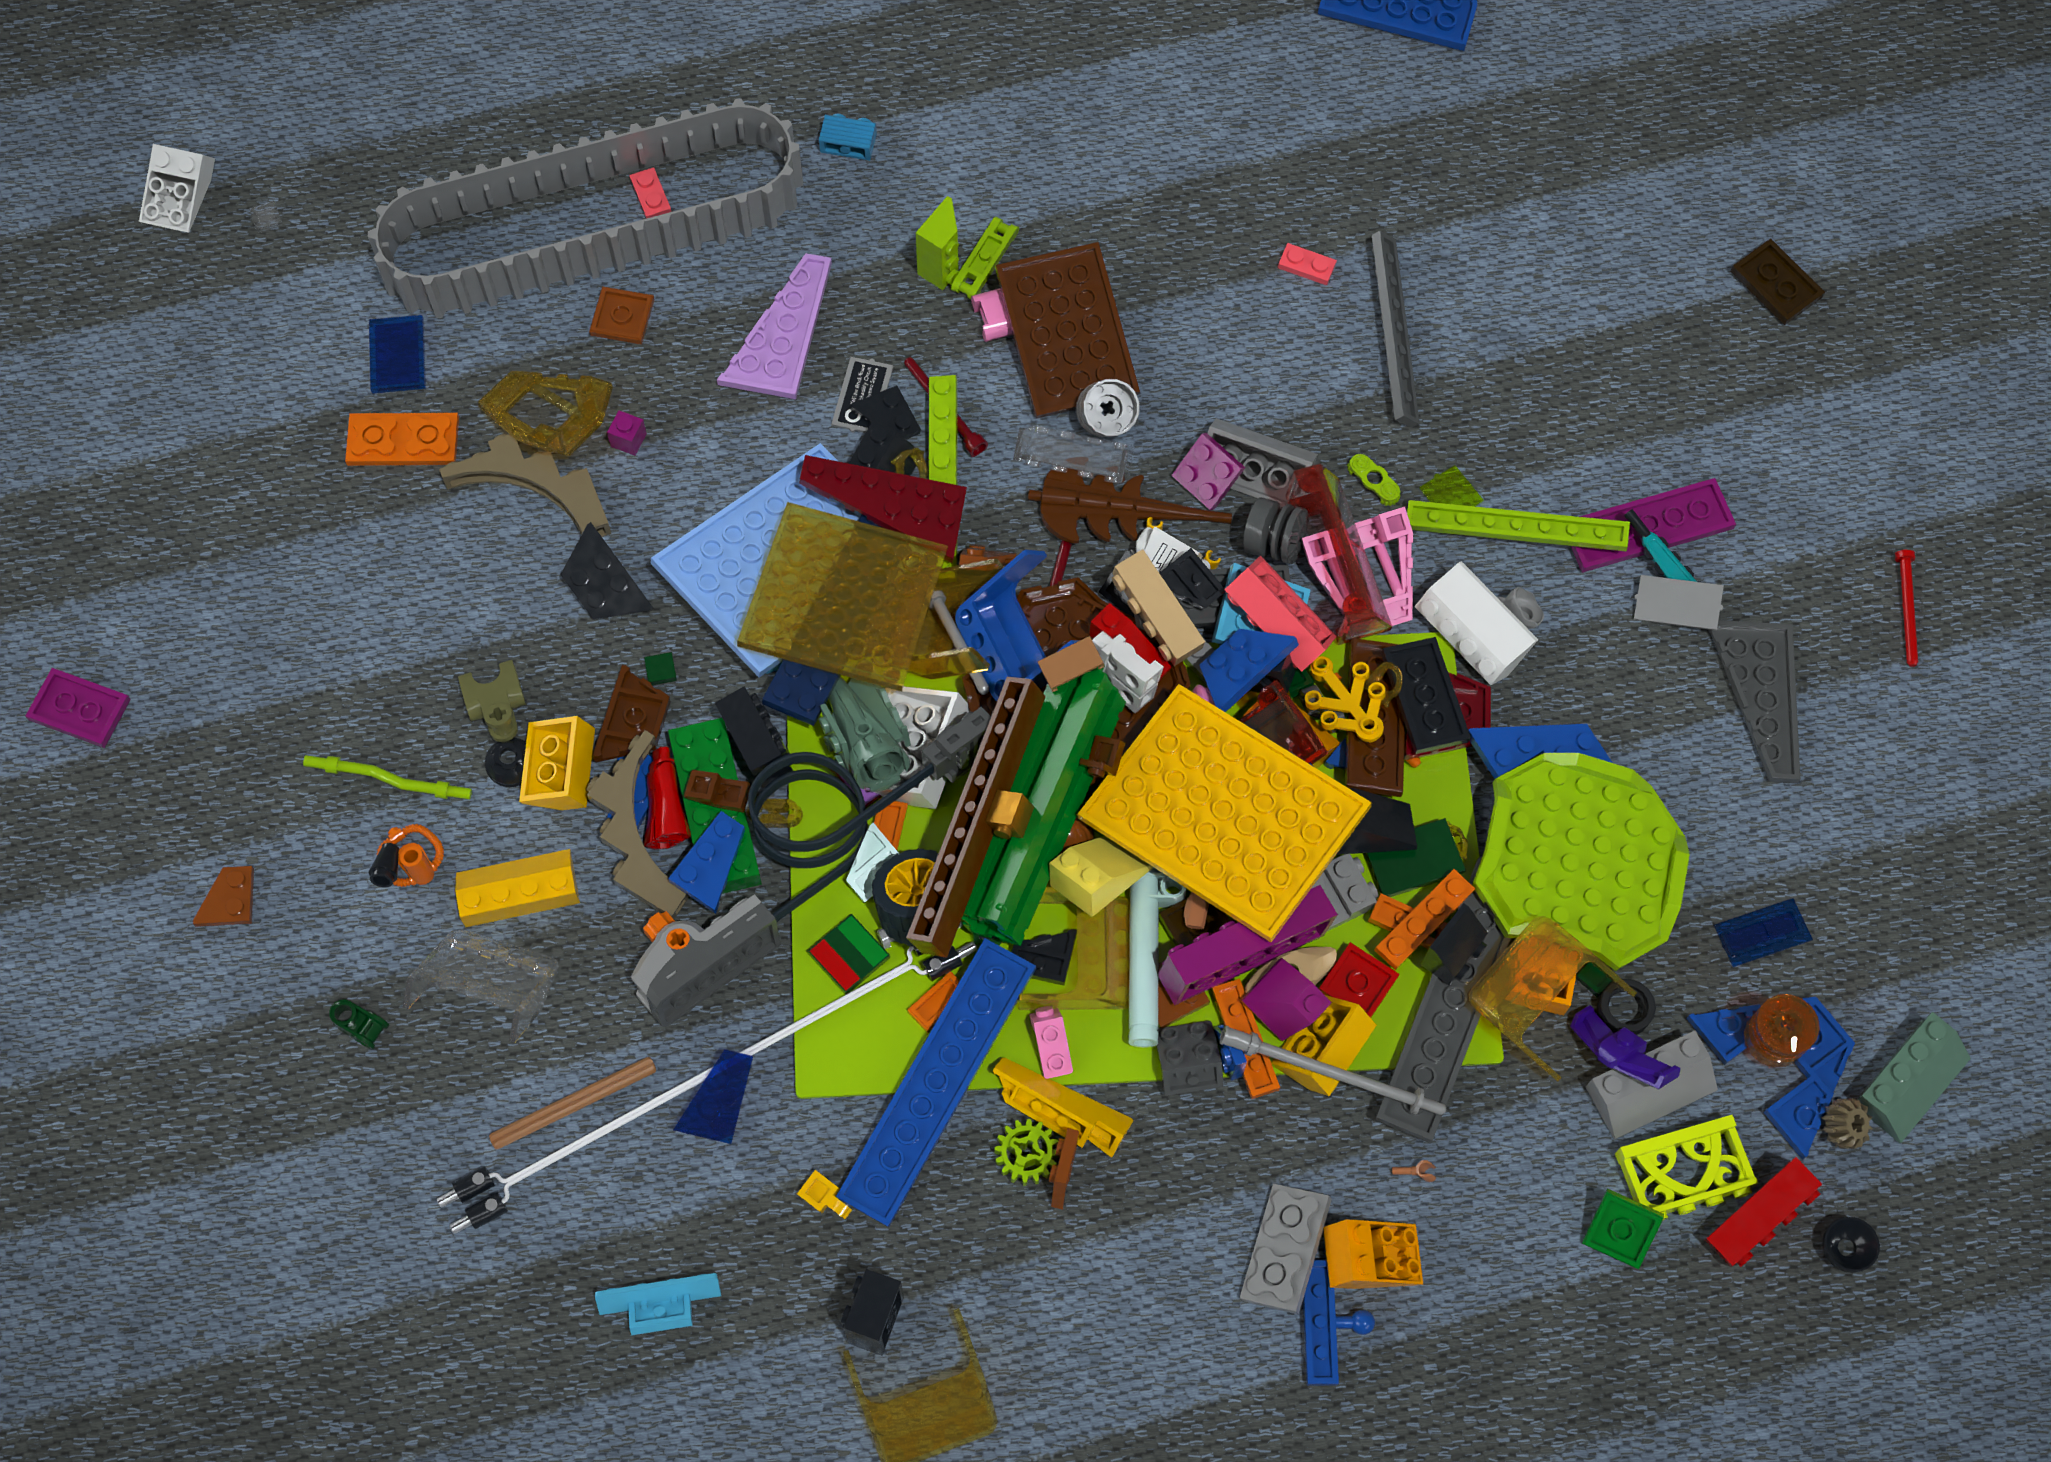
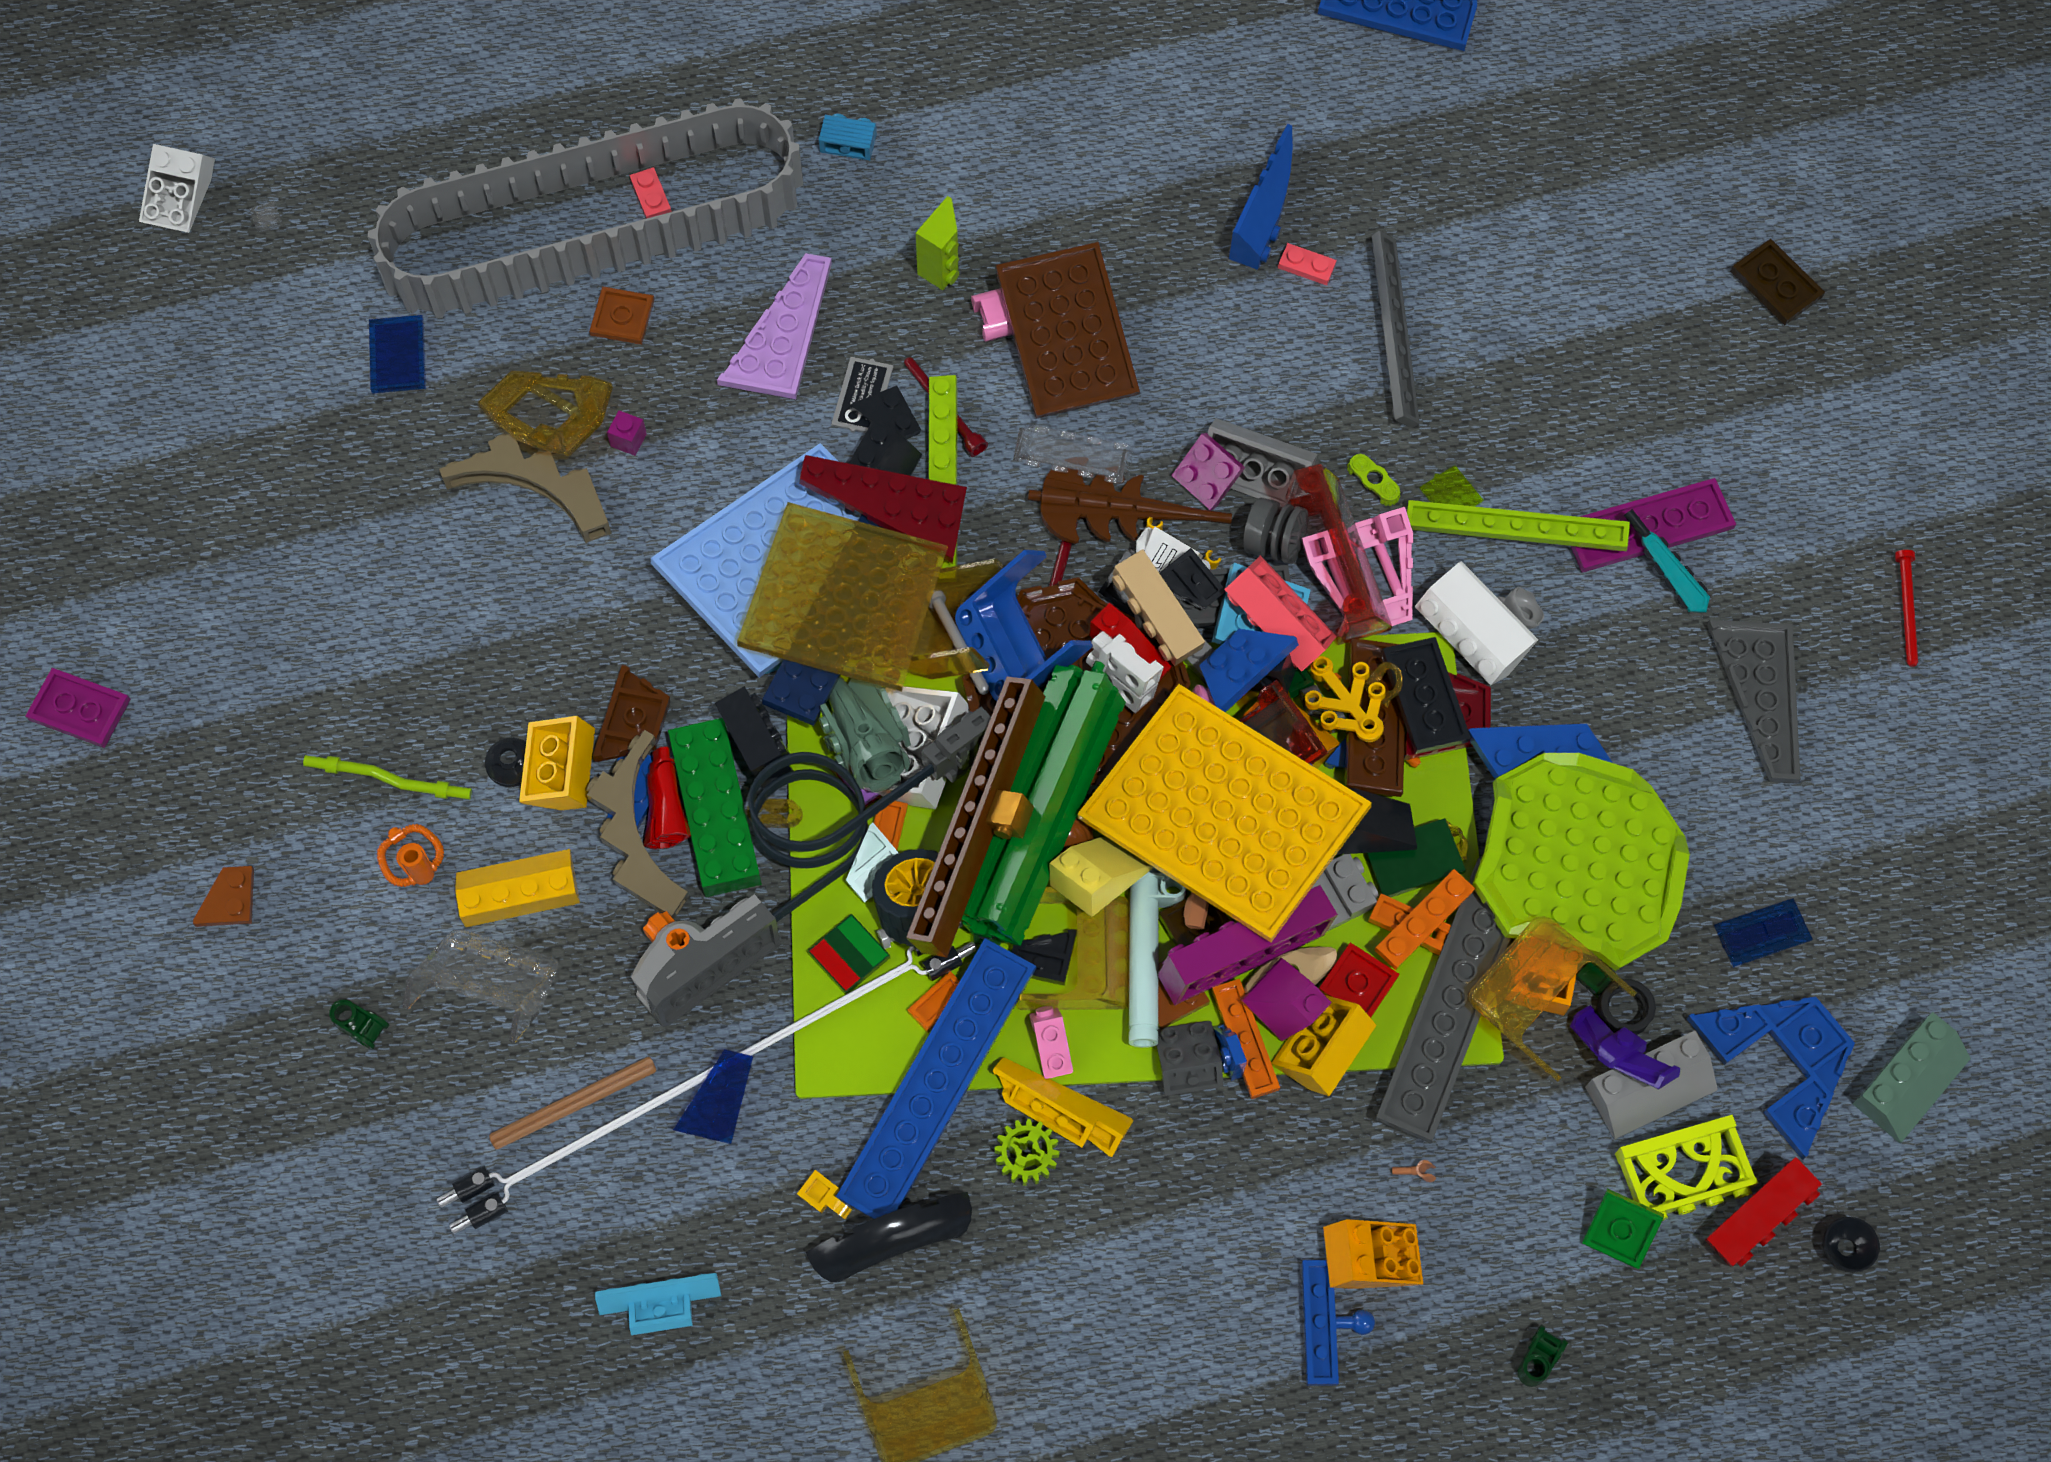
orange piece [345,413,459,466] -> none
black cone [369,843,399,888] -> none
olive piece [458,660,526,742] -> none
black wing [560,522,654,620] -> none
dark green tile [644,652,677,685] -> none
blue wing [668,811,745,914] -> none
reddish brown slope [684,770,751,813] -> none
black brick [841,1269,904,1356] -> none
clear yellow piece [891,448,928,479] -> none
lime plate [951,216,1019,299] -> none
dark orange wing [959,544,1017,568] -> none
medium nougat hinge [1038,636,1104,693] -> none
dark orange wing [1049,1128,1079,1210] -> none
light grey wheel [1076,379,1139,437] -> none
reddish brown bracket [1079,735,1125,778] -> none
light grey bar [1219,1026,1446,1115] -> none
light grey piece [1240,1184,1332,1315] -> none
black slope [1421,903,1488,986] -> none
light grey piece [1634,575,1724,631] -> none
clear orange wheel [1744,994,1820,1067] -> none
dark tan gear [1822,1098,1874,1149] -> none
none -> black brick [806,1192,972,1282]
none -> blue wedge [1229,124,1293,270]
none -> dark green piece [1517,1324,1568,1387]

